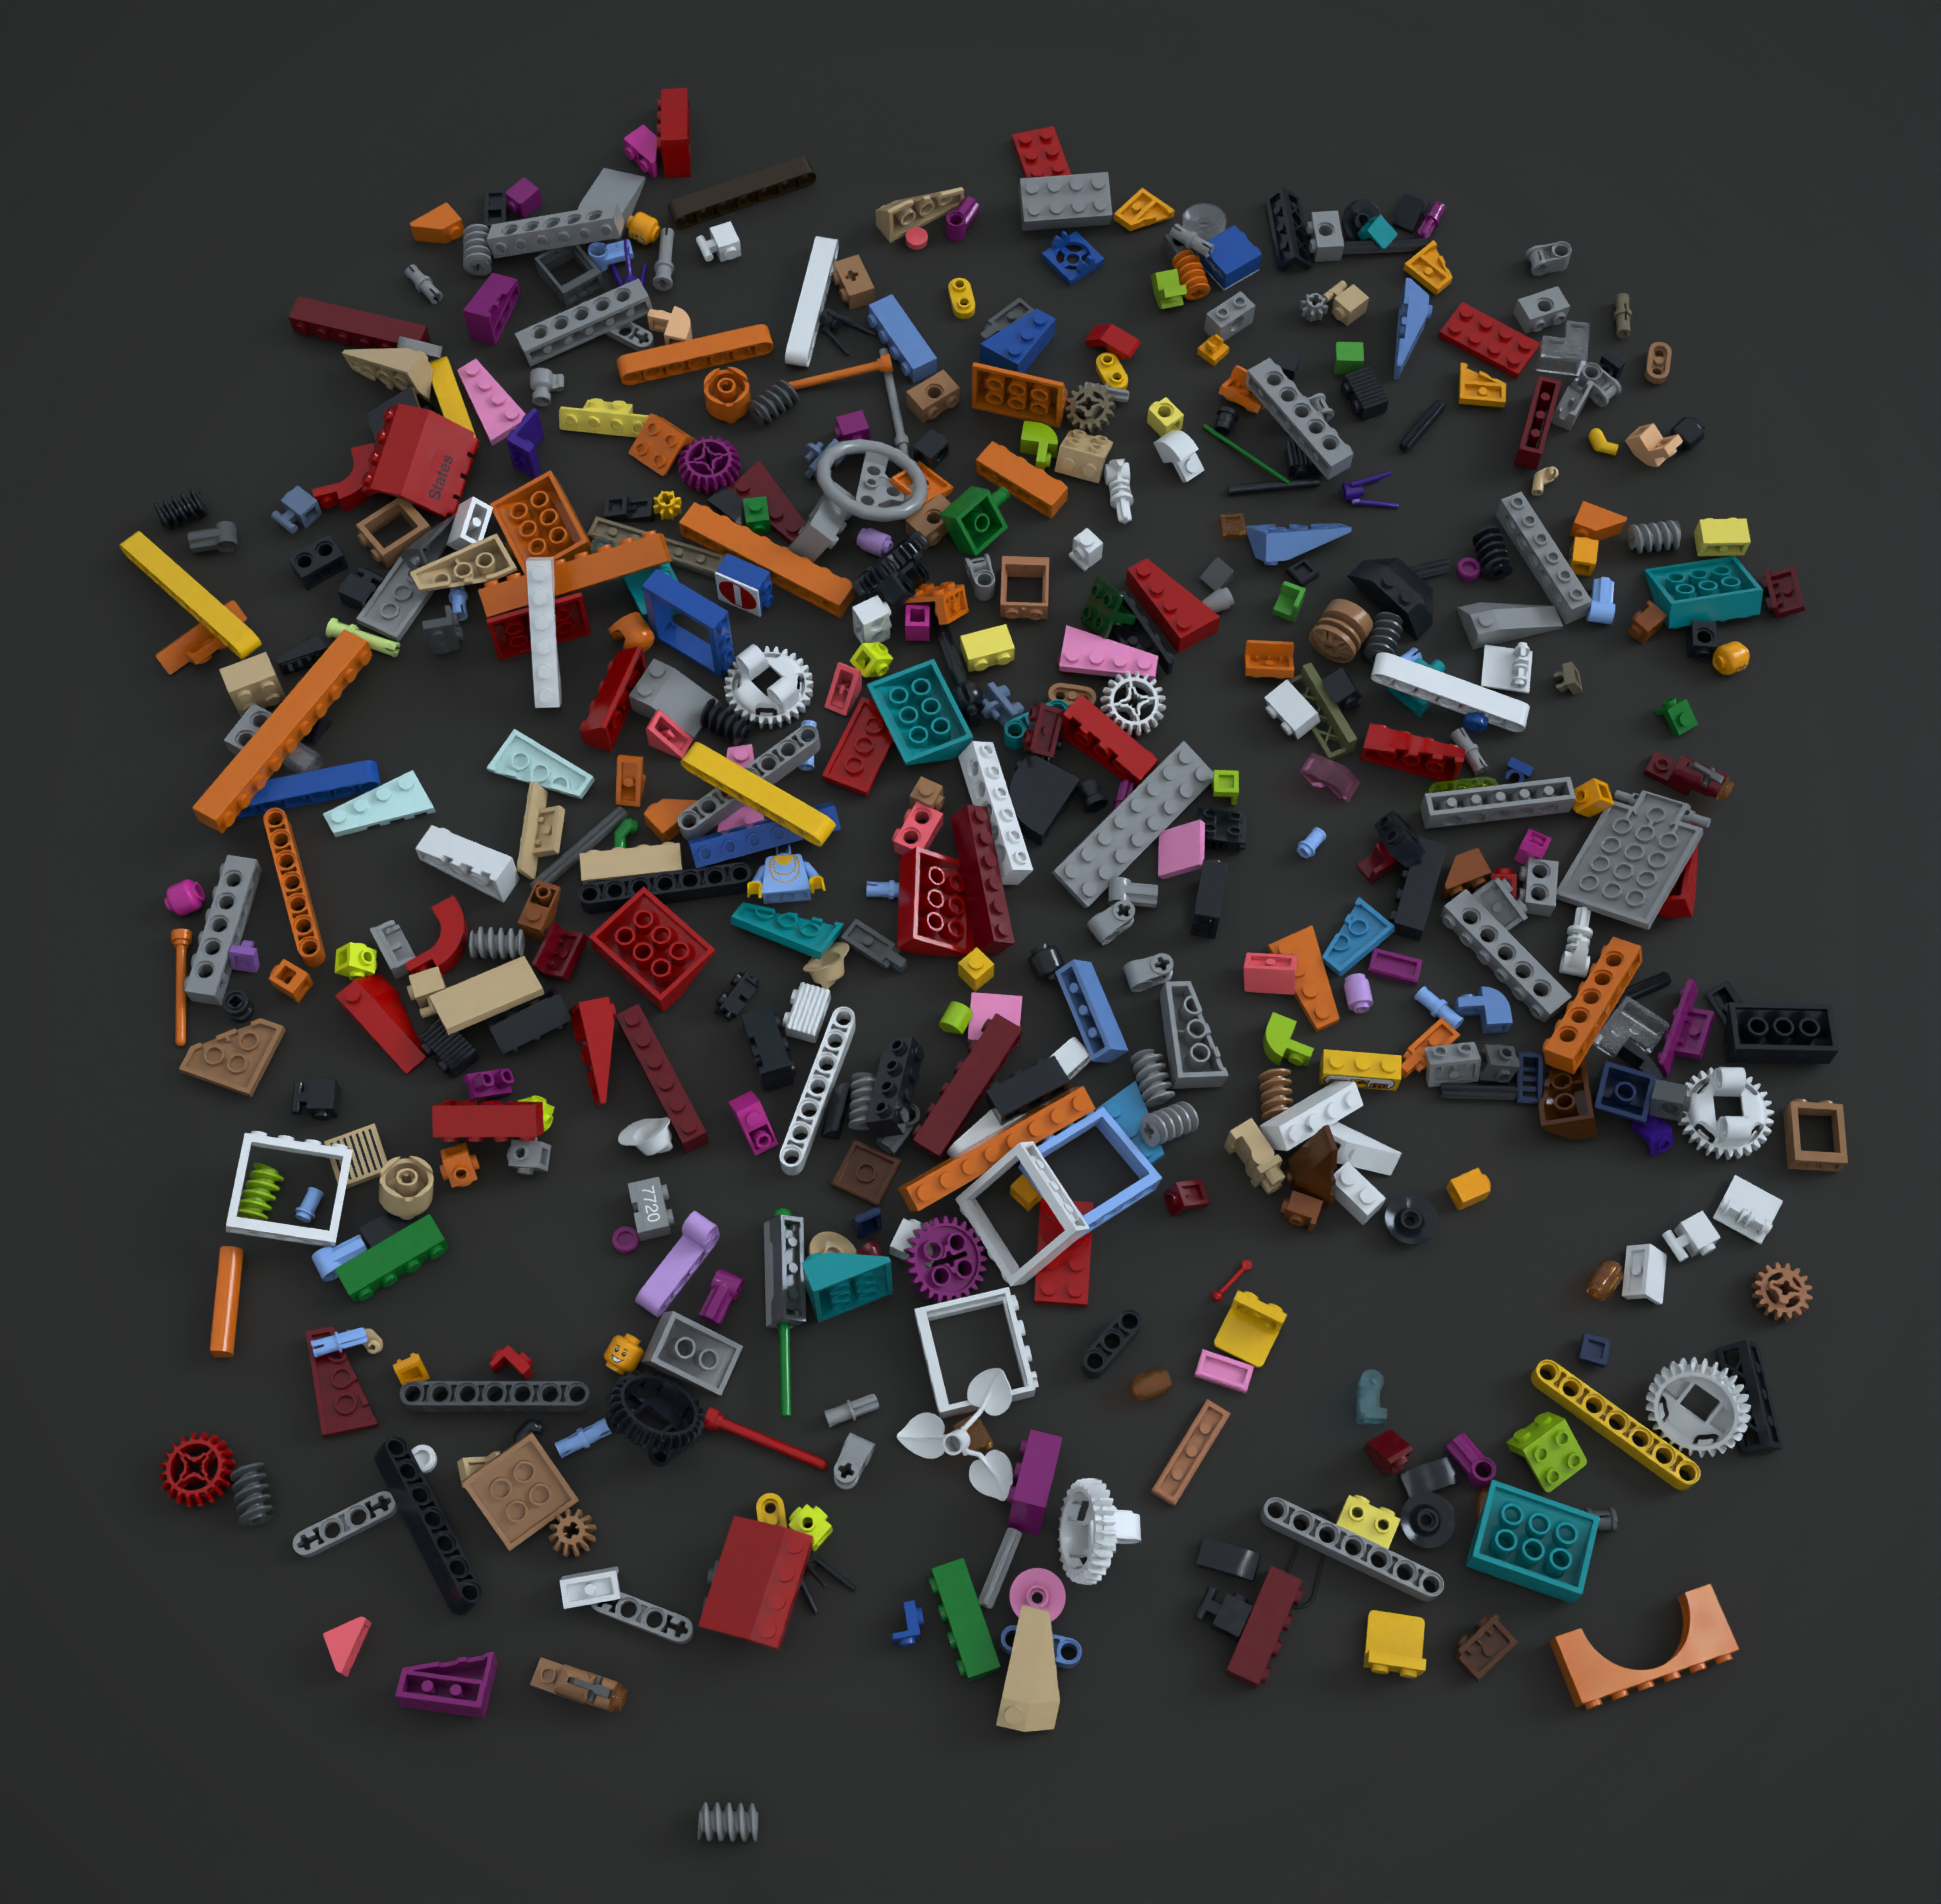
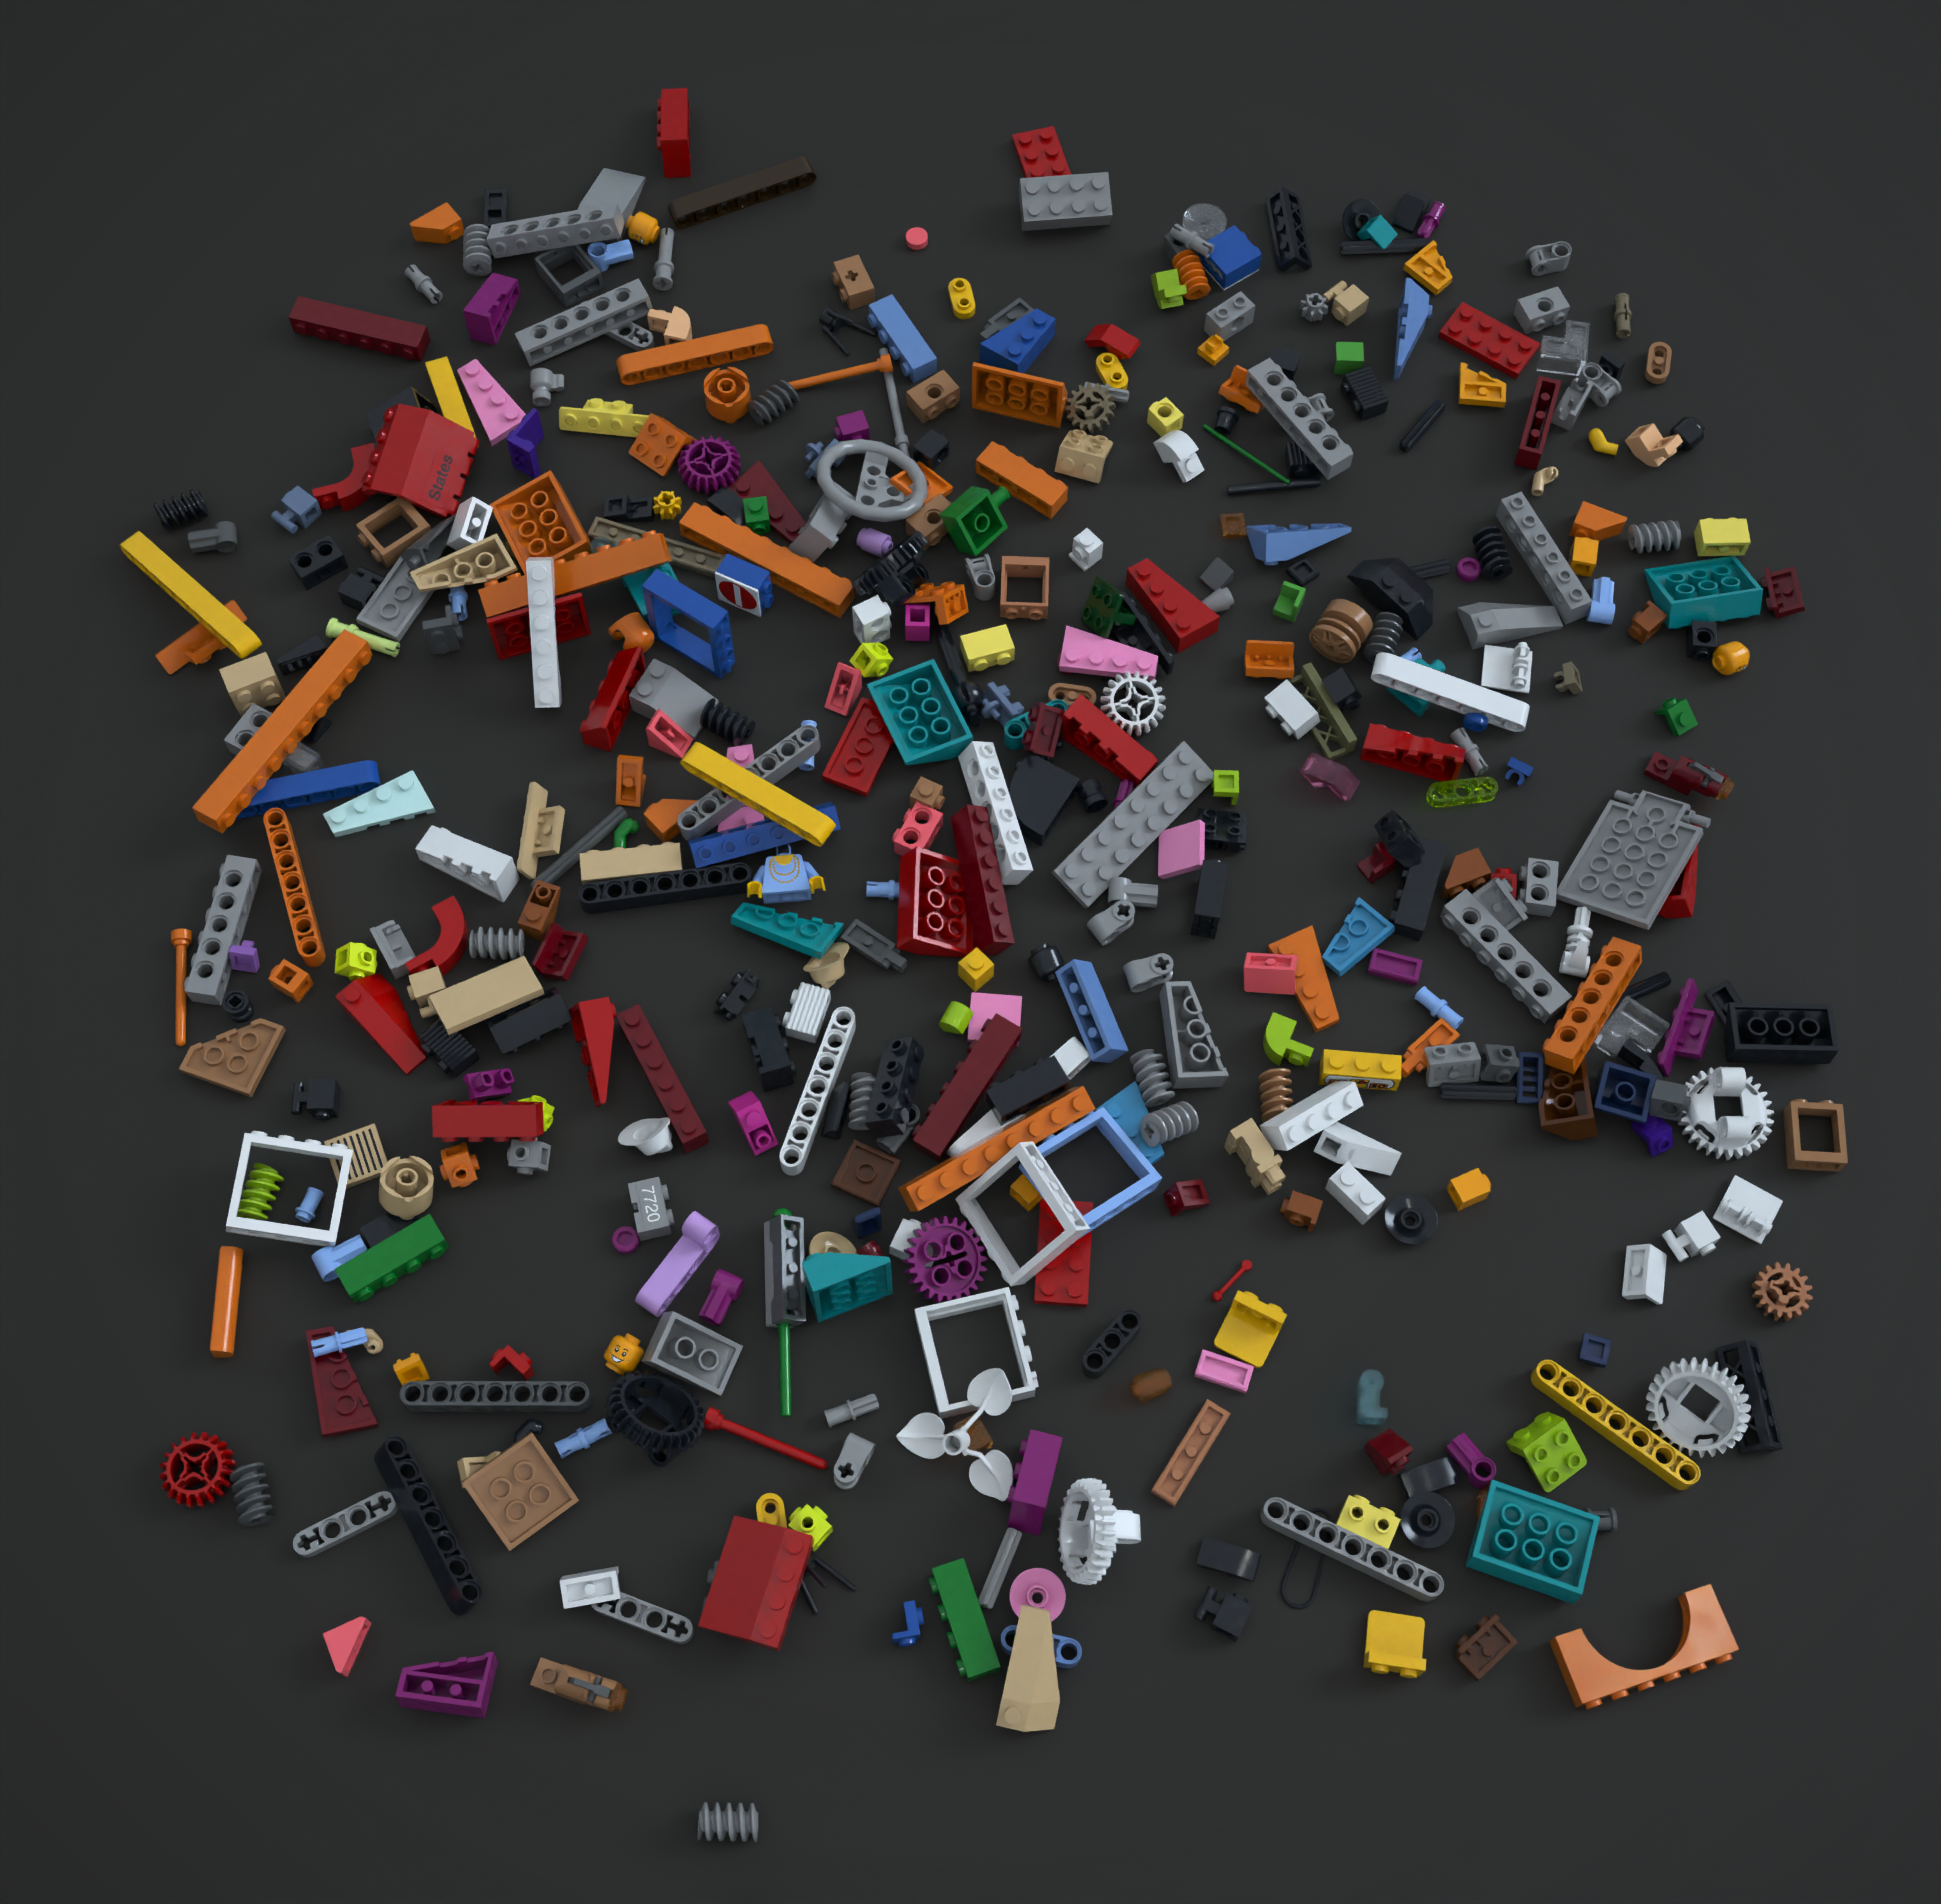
dark pink head [164,879,205,916] -> none
tan wedge [342,348,433,400] -> none
light grey beam [397,336,442,358] -> none
white tile [411,1445,437,1474] -> none
light aqua wing [486,729,595,799] -> none
magenta brick [505,177,543,219] -> none
medium nougat gear [549,1509,597,1557] -> none
red slope [589,887,716,1013] -> none
dark purple plant [610,239,647,287] -> none
dark pink slope [623,125,660,178] -> none
white brick [696,221,741,262] -> none
white piece [724,644,814,729] -> none
white beam [785,236,839,367] -> none
tan wedge [875,187,964,243] -> none
magenta piece [946,196,980,241] -> none
lime brick [1020,420,1058,471] -> none
blue piece [1042,231,1104,286] -> none
white piece [1104,458,1134,524] -> none
light orange wing [1113,188,1175,231] -> none
dark red brick [1224,1566,1304,1689] -> none
reddish brown wedge [1283,1125,1337,1210] -> none
light blue pin [1297,827,1326,858] -> none
light grey brick [1306,211,1344,262] -> none
dark purple plant [1342,471,1399,508] -> none
lavender brick [1344,973,1373,1013] -> none
light grey brick [1420,777,1576,829] -> none
medium blue brick [1453,986,1513,1034] -> none
dark pink slope [1515,828,1552,865] -> none
light orange brick [1572,778,1614,818] -> none
clear orange brick [1586,1260,1624,1301] -> none

